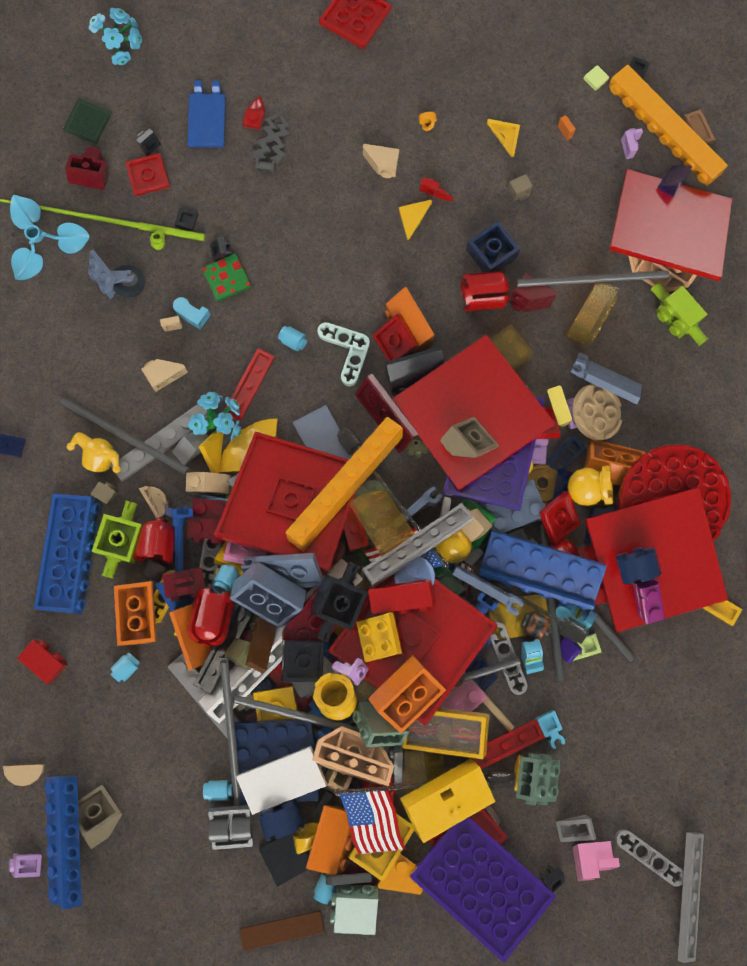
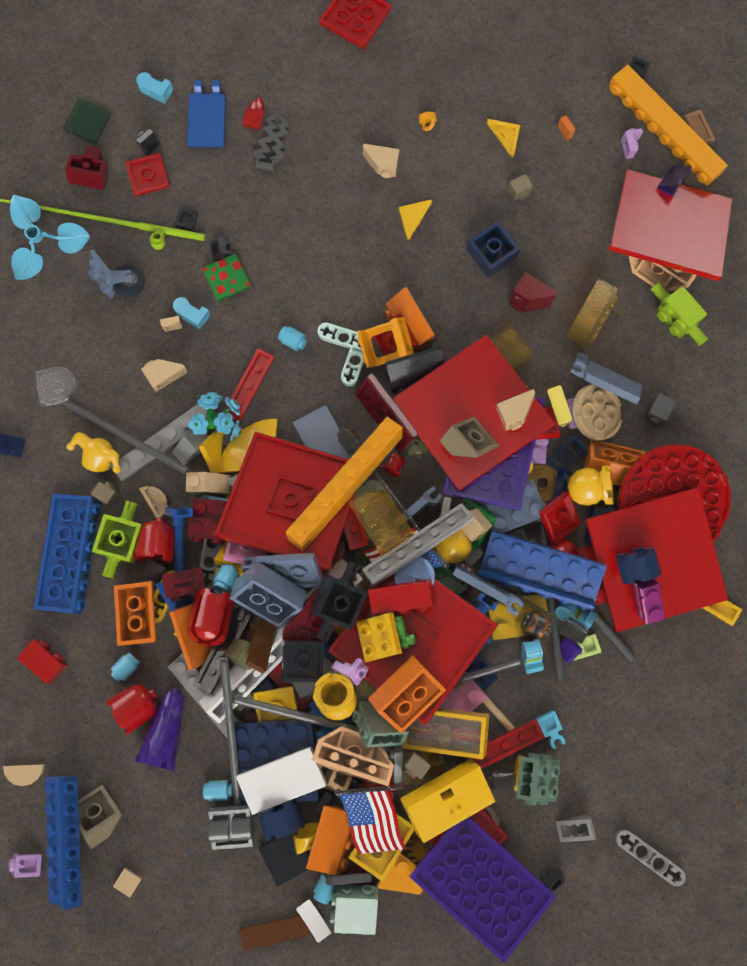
medium azure plant [89,8,142,65] -> none
red plate [420,177,454,201] -> none
red cylinder [460,271,510,312] -> none
light grey beam [490,621,528,695] -> none
dark grey piece [516,270,670,287] -> none
bright pink plate [573,841,620,881] -> none
yellowish green tile [583,65,609,91] -> none
light grey tile [678,832,704,963] -> none
none -> clear tile [35,367,77,407]
none -> red cylinder [106,684,158,735]
none -> tan tile [113,867,142,898]
none -> dark purple cone [135,688,185,771]
none -> medium azure leg [136,72,173,104]
none -> white sticker [296,900,331,943]
none -> light orange window [357,318,414,368]
none -> red brick [380,453,406,477]
none -> bright green arm [394,616,416,648]
none -> dark tan plate [404,750,431,779]
none -> reddish brown piece [406,835,429,863]
none -> tan slope [497,389,535,431]
none -> dark grey brick [645,393,676,425]

